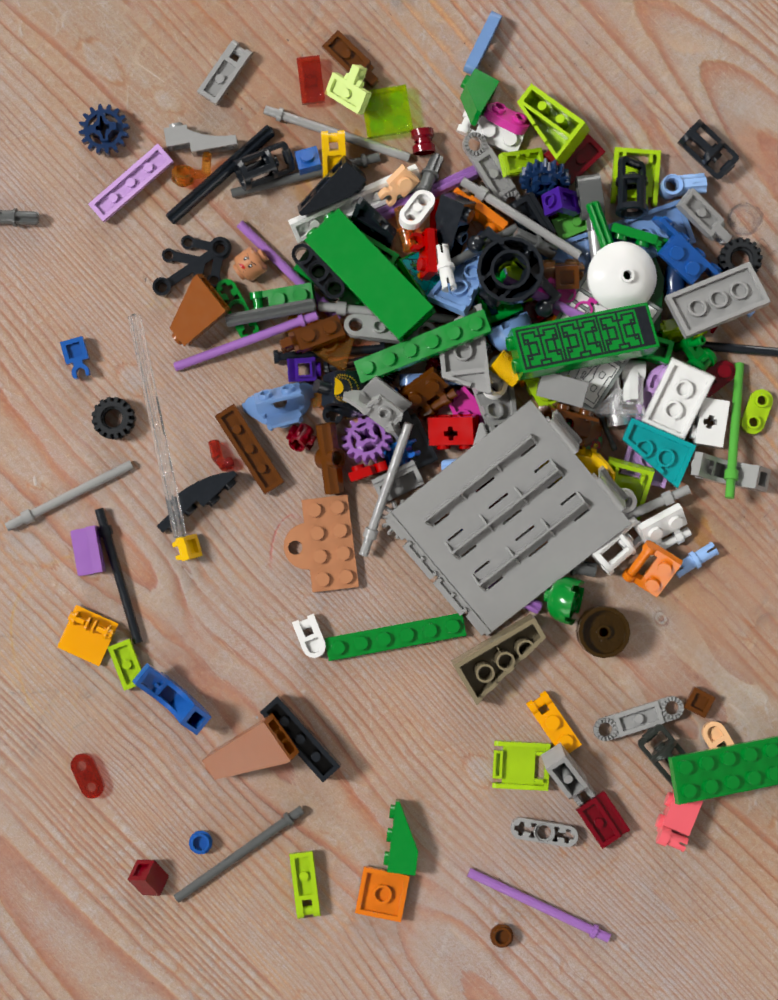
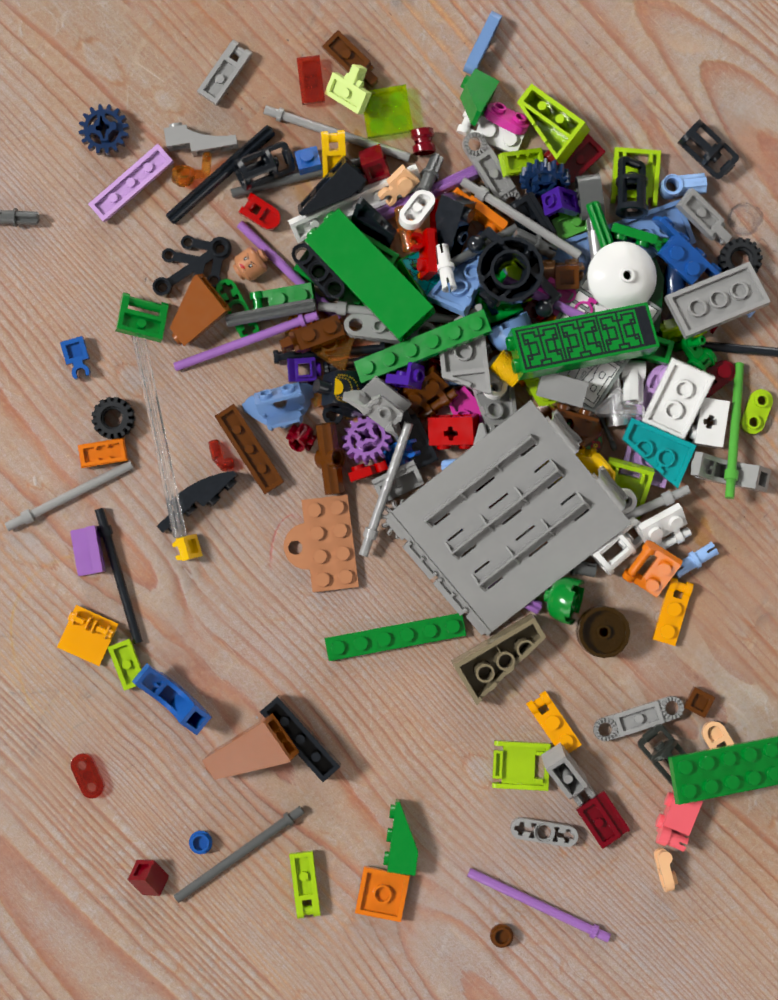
white plate [292,613,326,658] -> none
none -> orange plate [78,438,128,468]
none -> green plate [115,292,169,343]
none -> red plate [238,193,281,230]
none -> dark red panel [359,144,391,184]
none -> dark purple bracket [385,362,425,390]
none -> light orange plate [652,577,694,646]
none -> light nougat plate [654,847,678,892]

